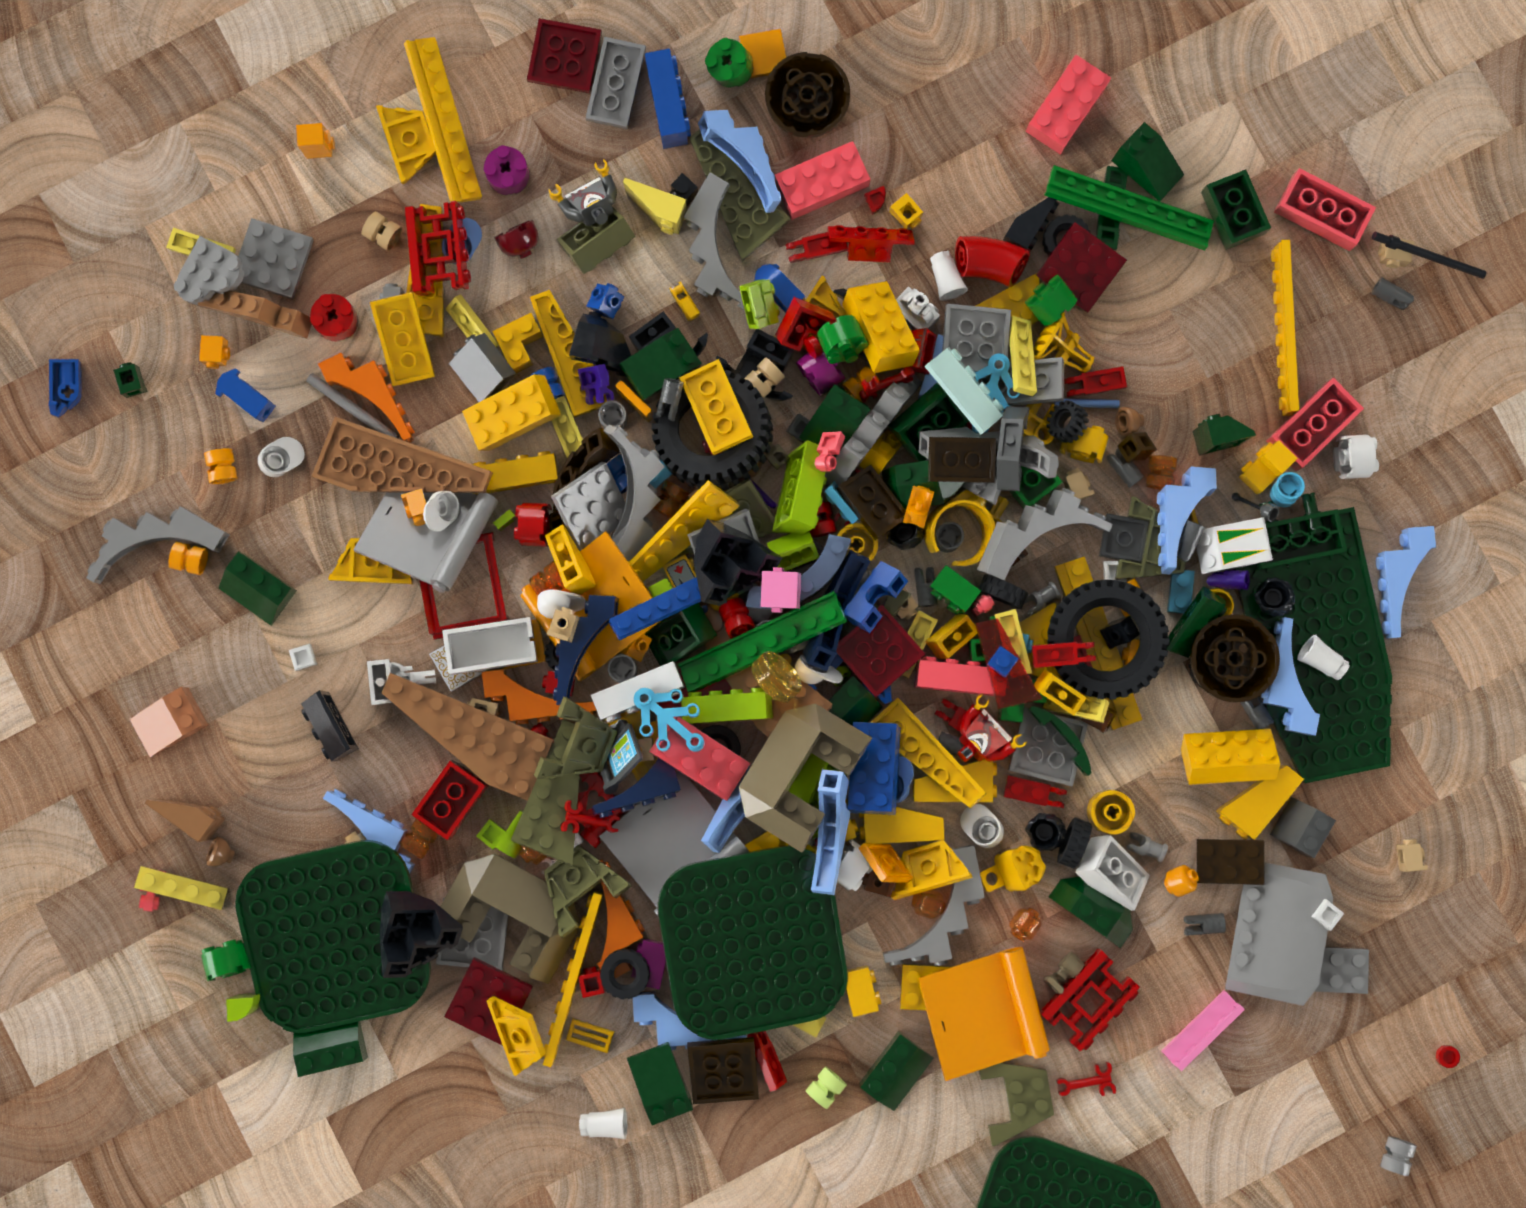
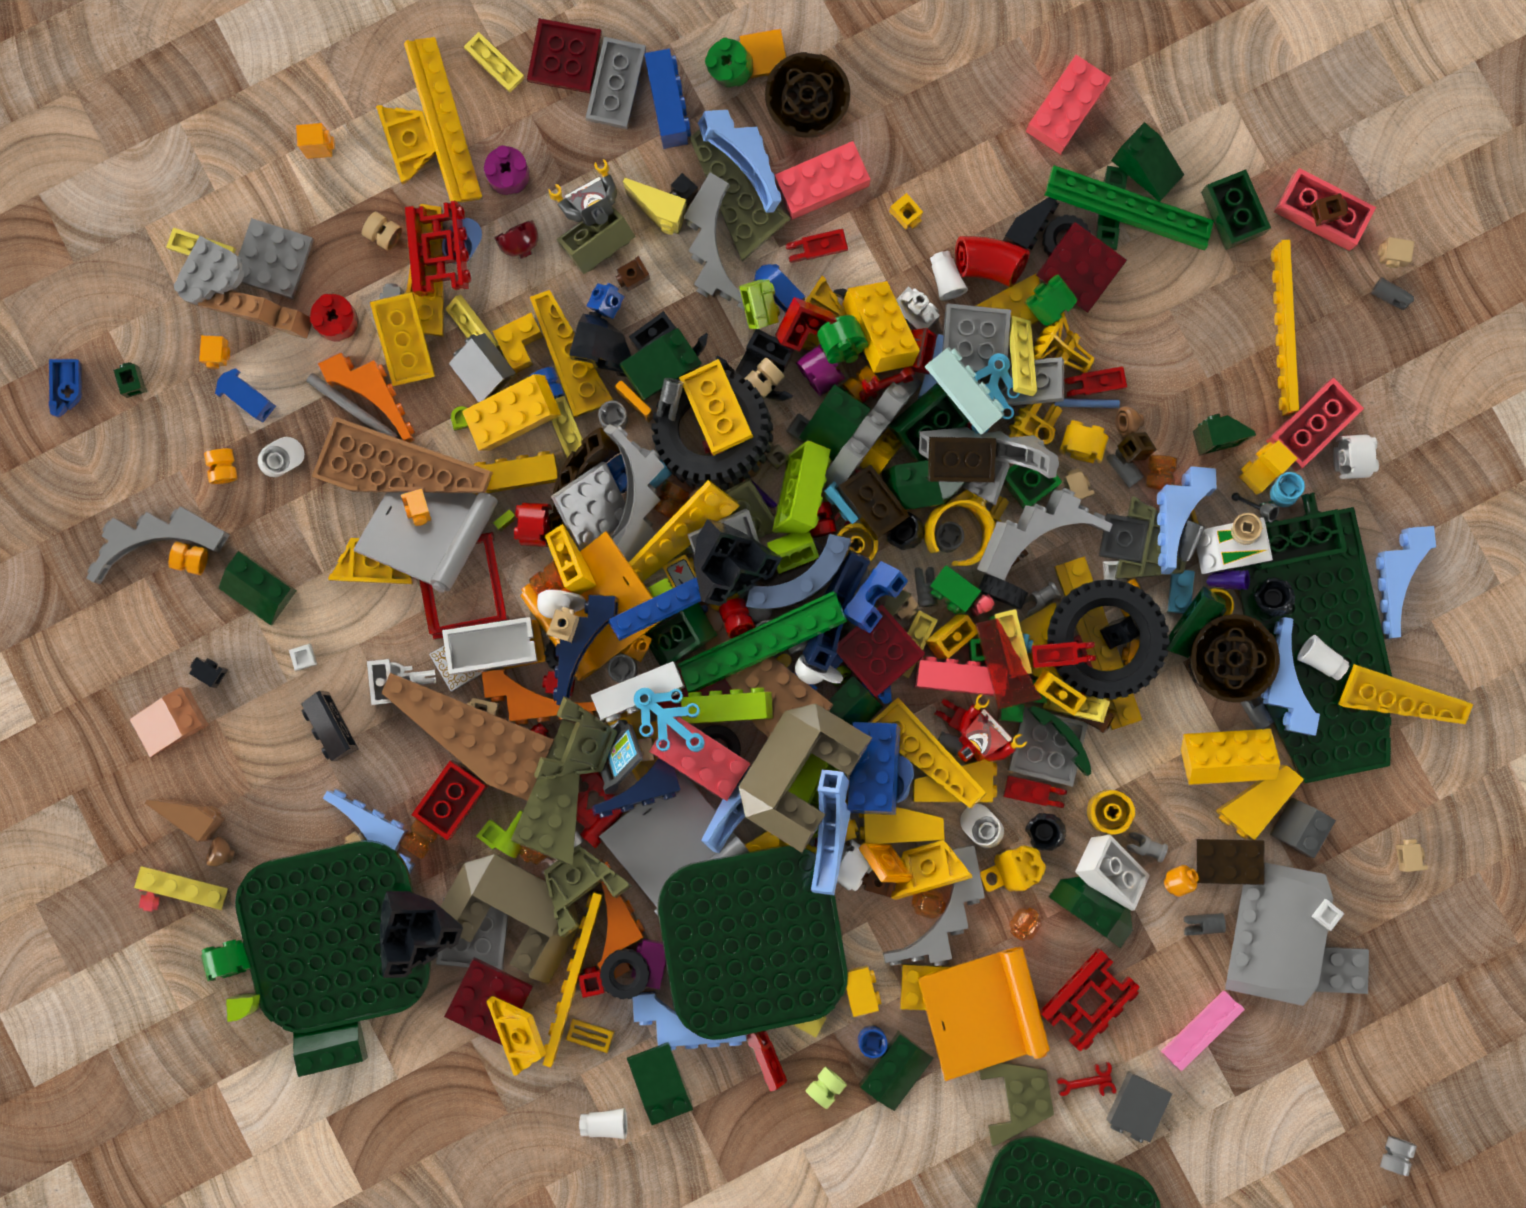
white cap [423,491,459,531] -> none
red bar [561,800,620,834] -> none
dark purple plate [577,364,614,405] -> none
yellow bar [669,281,701,321] -> none
dark brown plate [687,1037,759,1104] -> none
clear yellow wheel [751,651,802,703] -> none
bright pink plate [761,567,801,613] -> none
red tile [804,336,823,359] -> none
coral plate [815,432,845,472] -> none
red bracket [827,225,915,262] -> none
red tile [864,186,886,215] -> none
light orange hips [903,485,934,528] -> none
blue plate [987,646,1019,677] -> none
dark grey slope [997,406,1029,491] -> none
dark tan leg [1043,951,1085,994] -> none
black tyre [1046,400,1089,443] -> none
black tyre [1057,817,1092,869] -> none
black bar [1372,231,1487,279] -> none
red tile [1436,1045,1460,1068] -> none
none -> black brick [189,657,228,688]
none -> lime tile [451,406,468,431]
none -> light yellow plate [464,32,525,93]
none -> reddish brown brick [615,256,650,291]
none -> blue wheel [858,1025,887,1058]
none -> dark grey brick [1106,1071,1172,1143]
none -> tan wheel [1231,513,1262,545]
none -> reddish brown brick [1310,193,1348,227]
none -> yellow wing [1339,664,1474,724]

